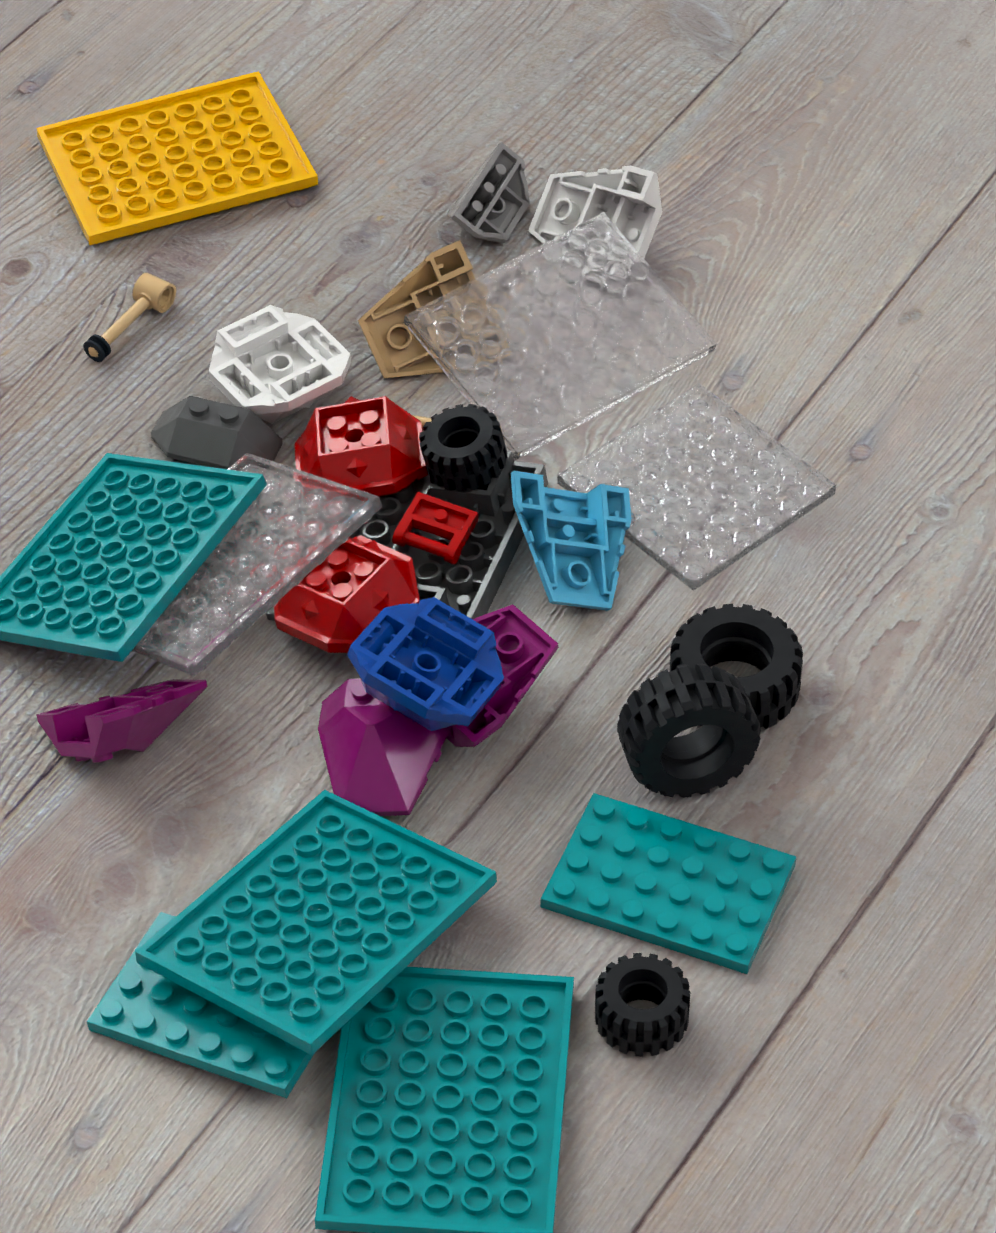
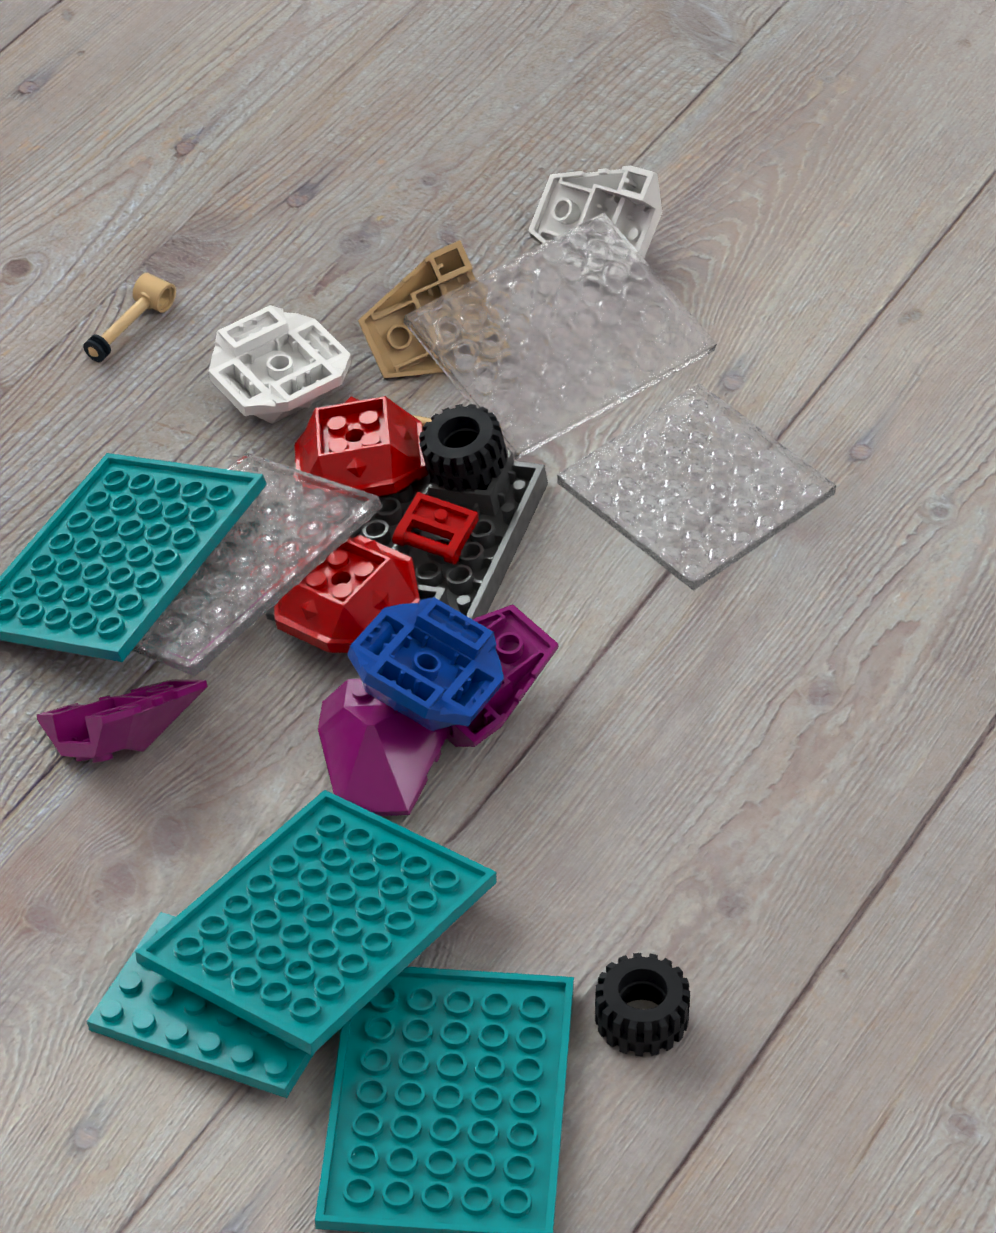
yellow plate [36,71,318,245] -> none
dark grey wedge [151,396,283,471] -> none
light grey wedge [448,142,530,243] -> none
medium azure wedge [511,471,632,611] -> none
teal plate [540,793,796,974] -> none
black tyre [617,664,761,798] -> none
black tyre [669,604,803,729] -> none

